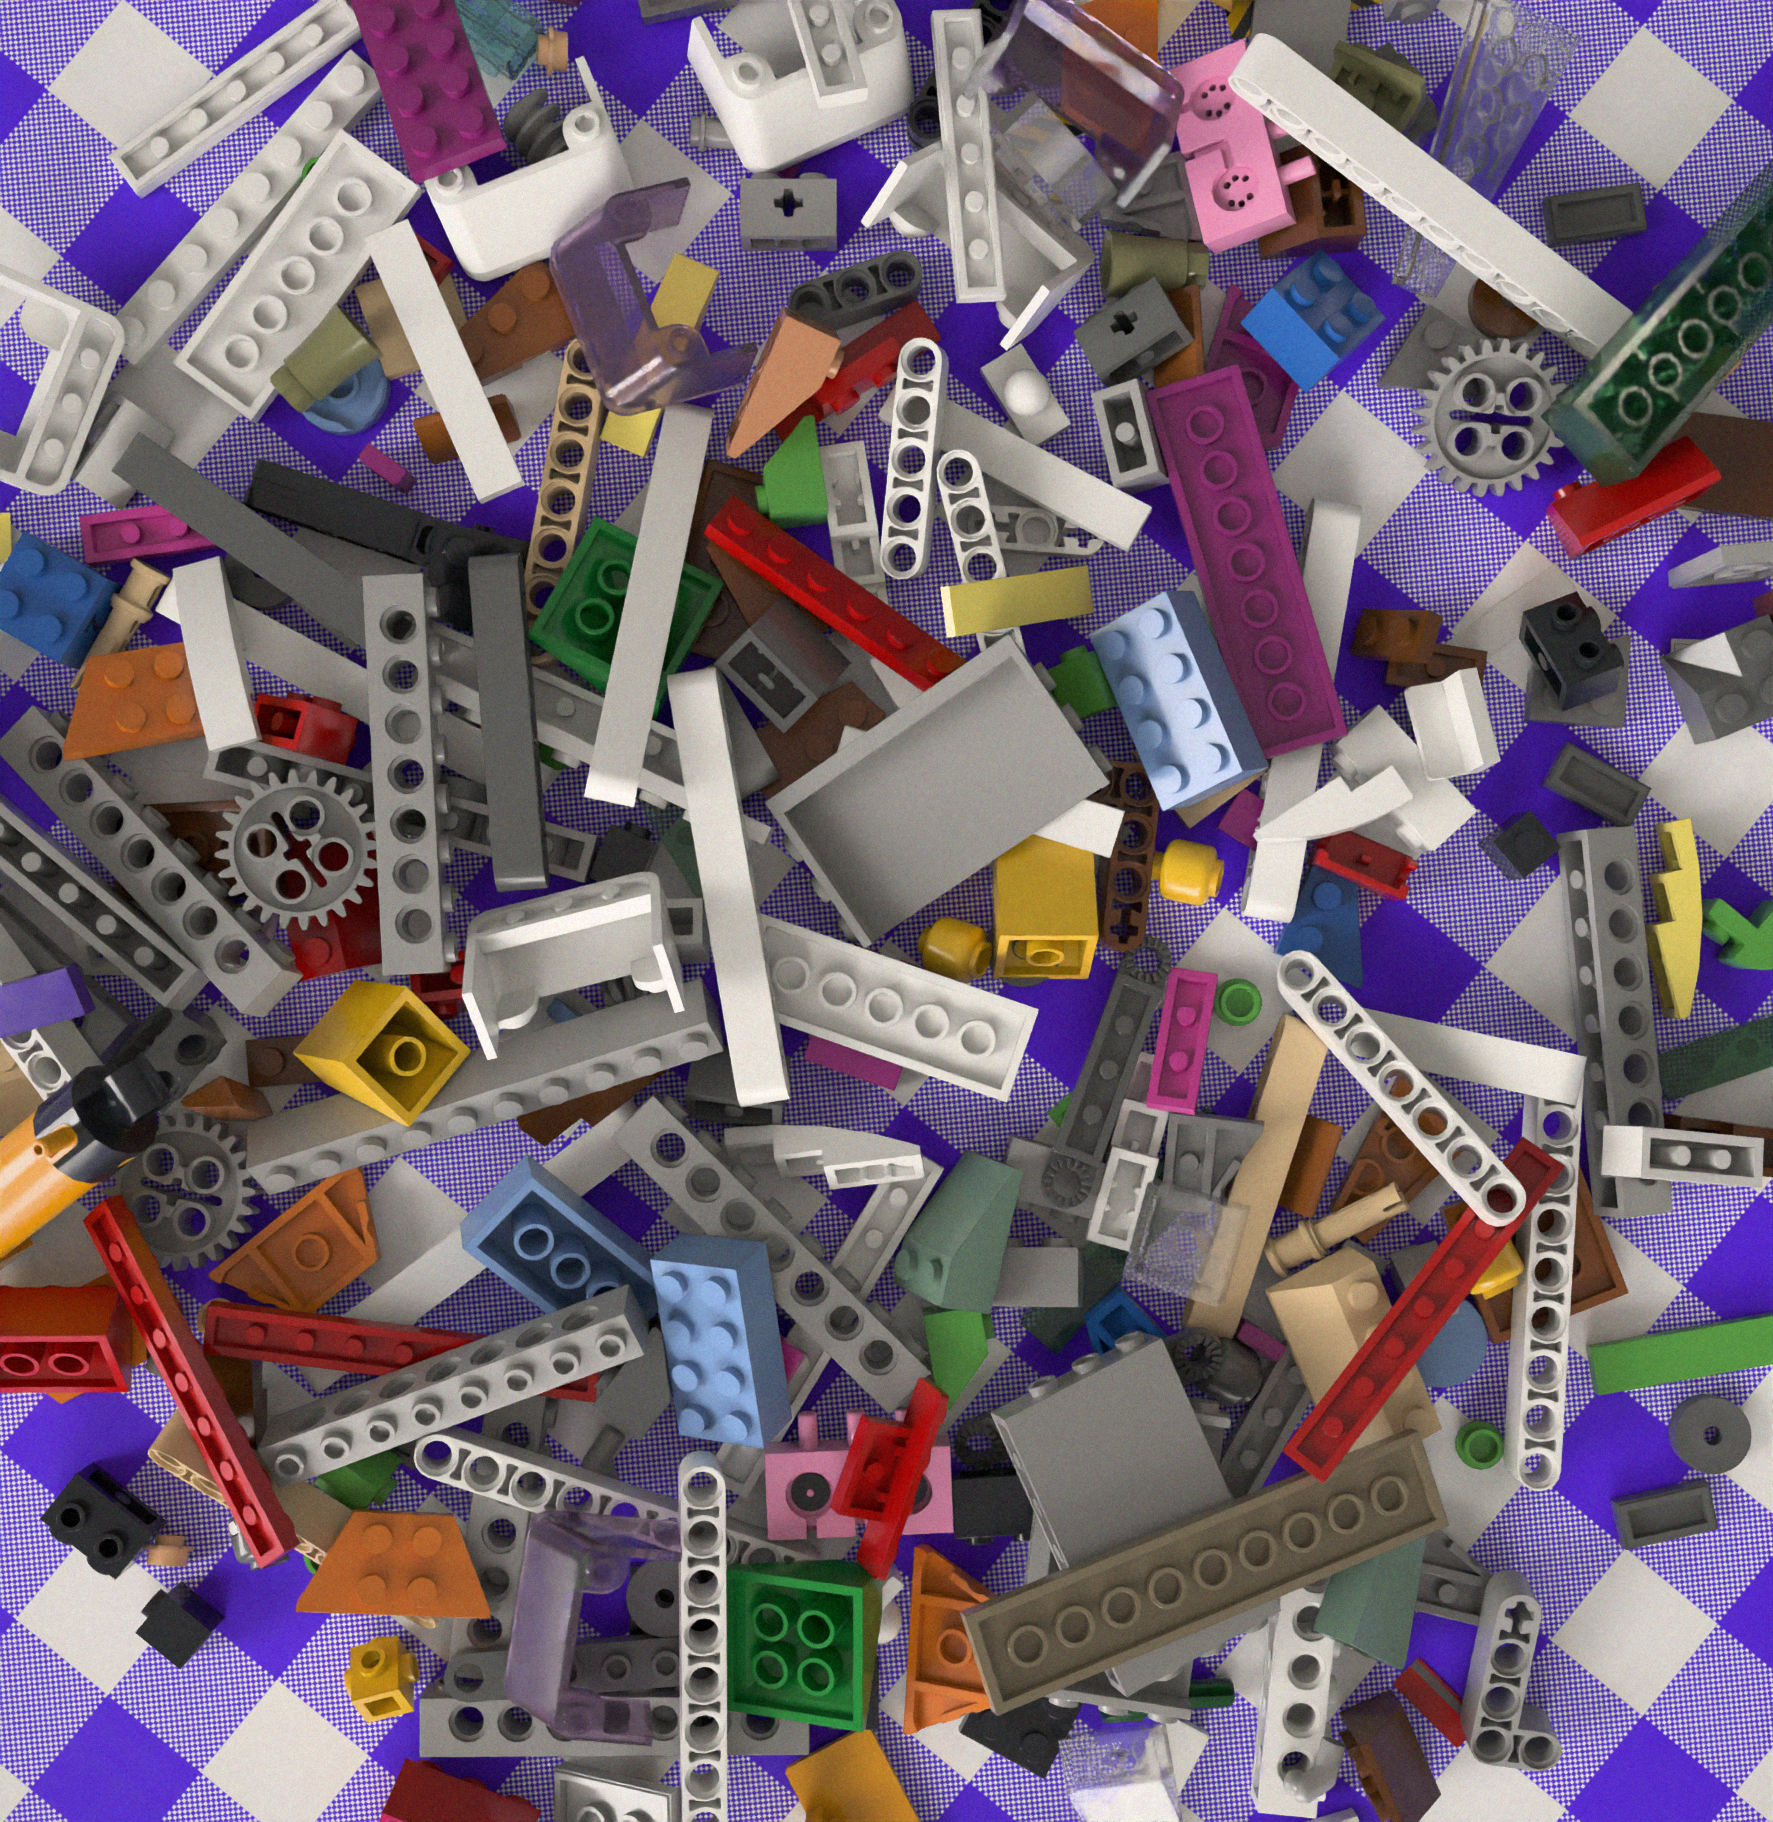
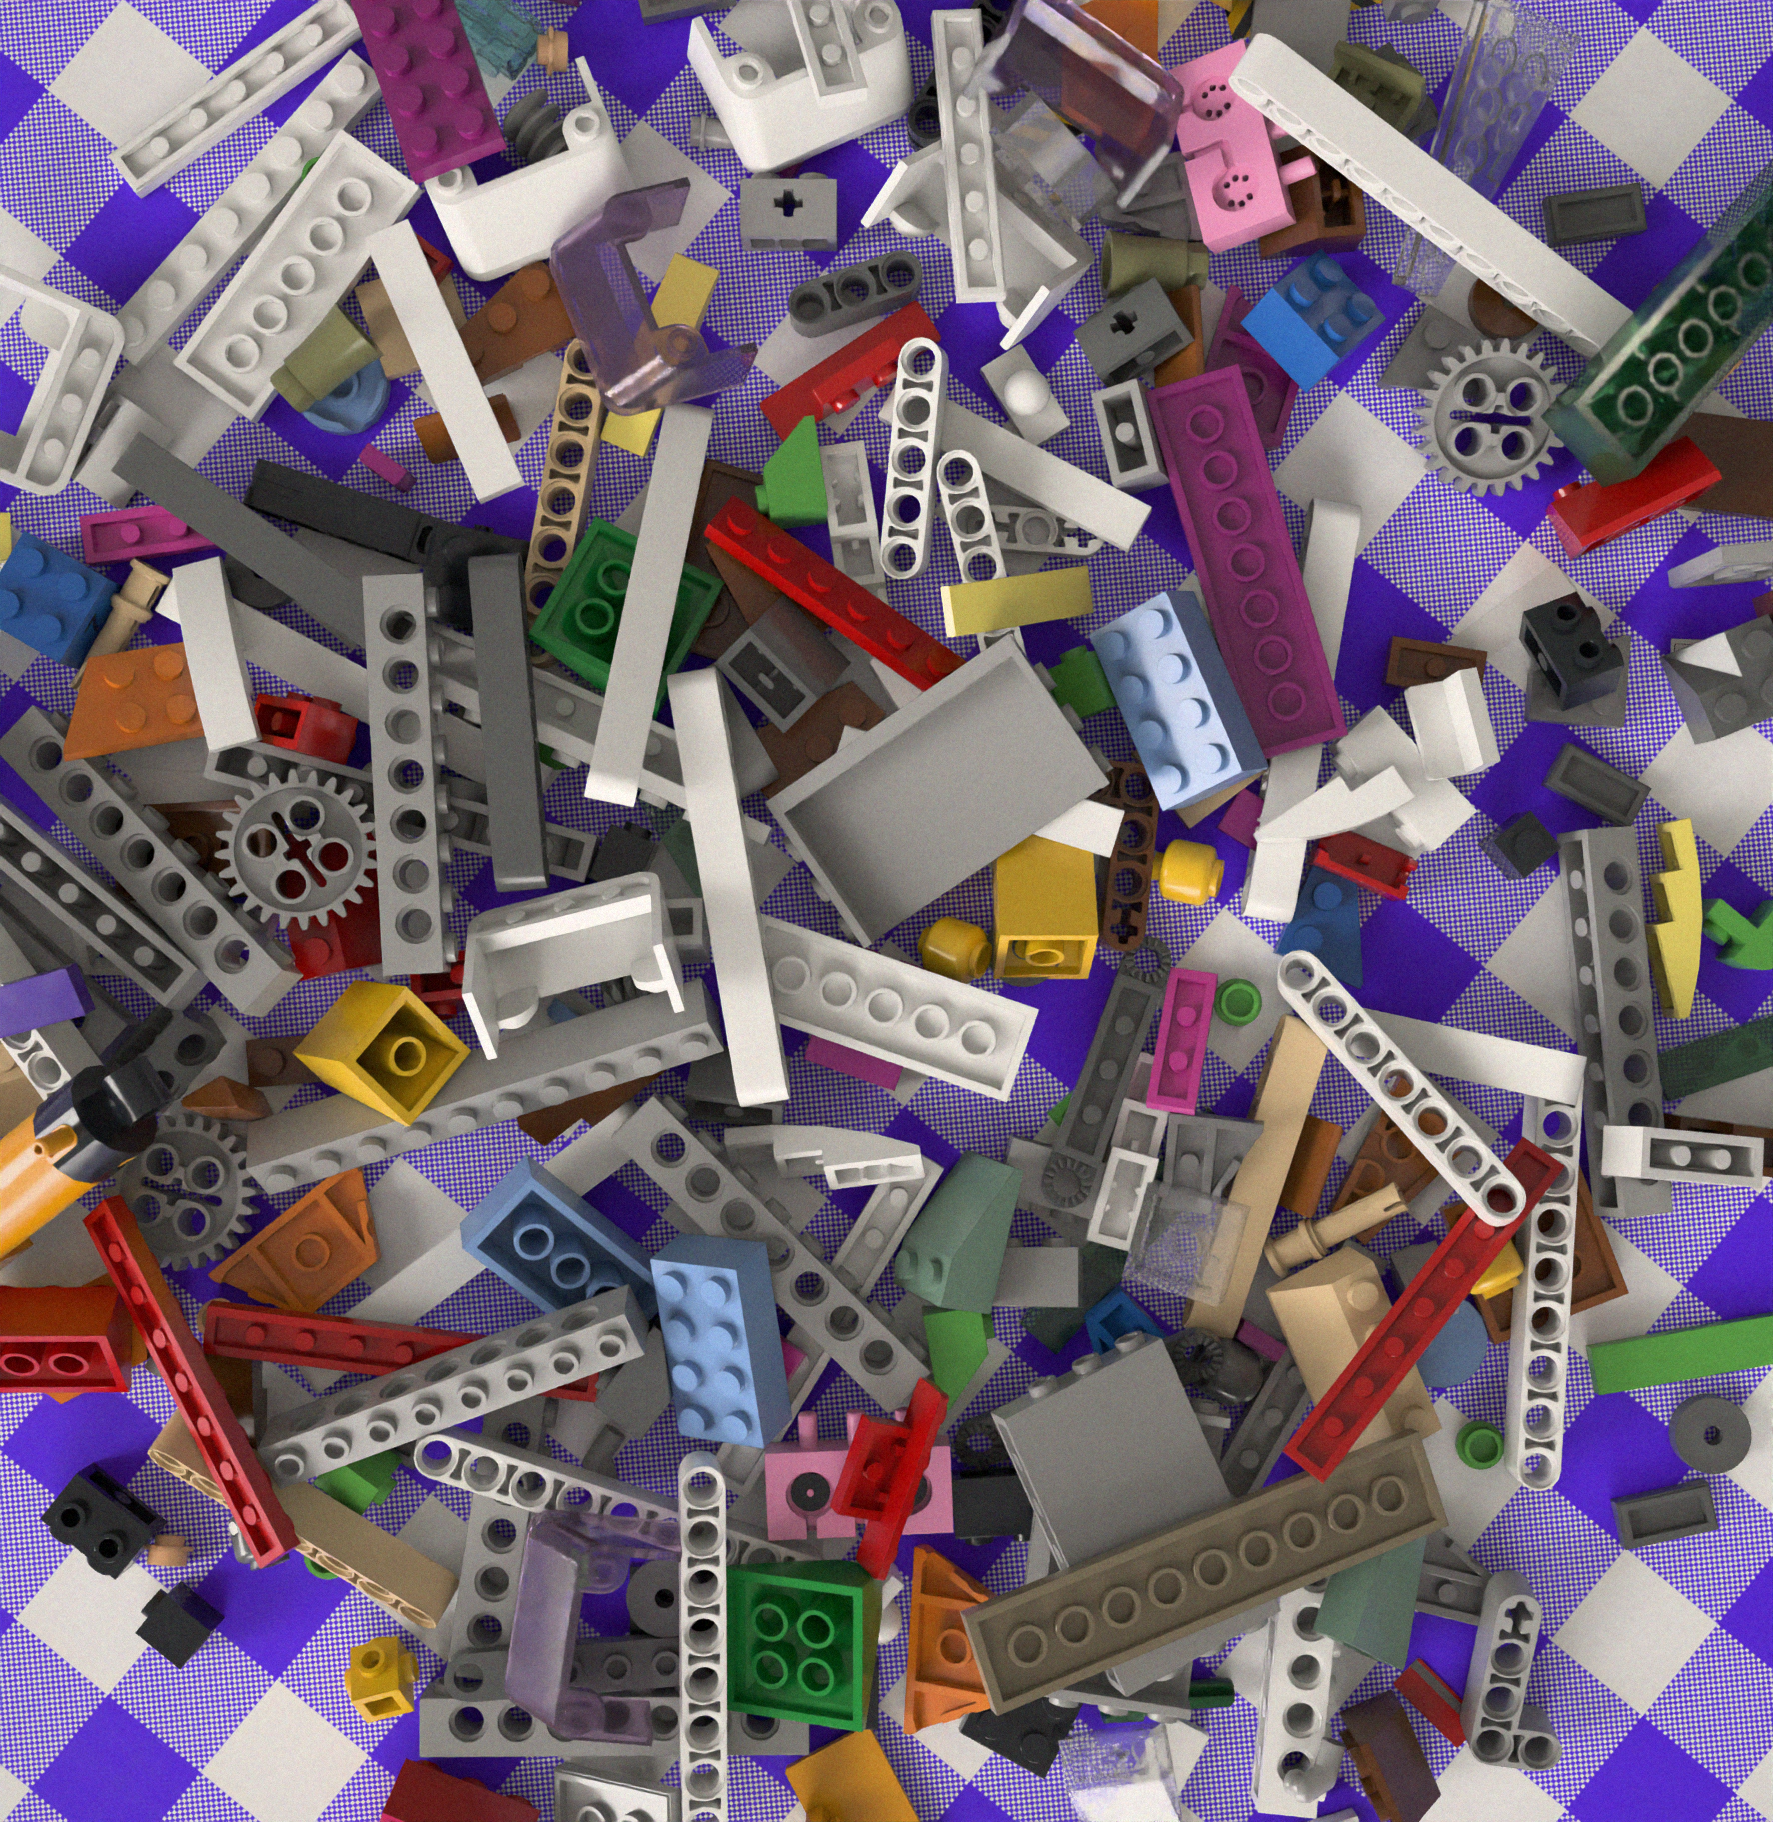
orange wing [296,1509,491,1619] -> none
nougat slope [725,305,845,459] -> none
reddish brown plate [1350,609,1443,664] -> none

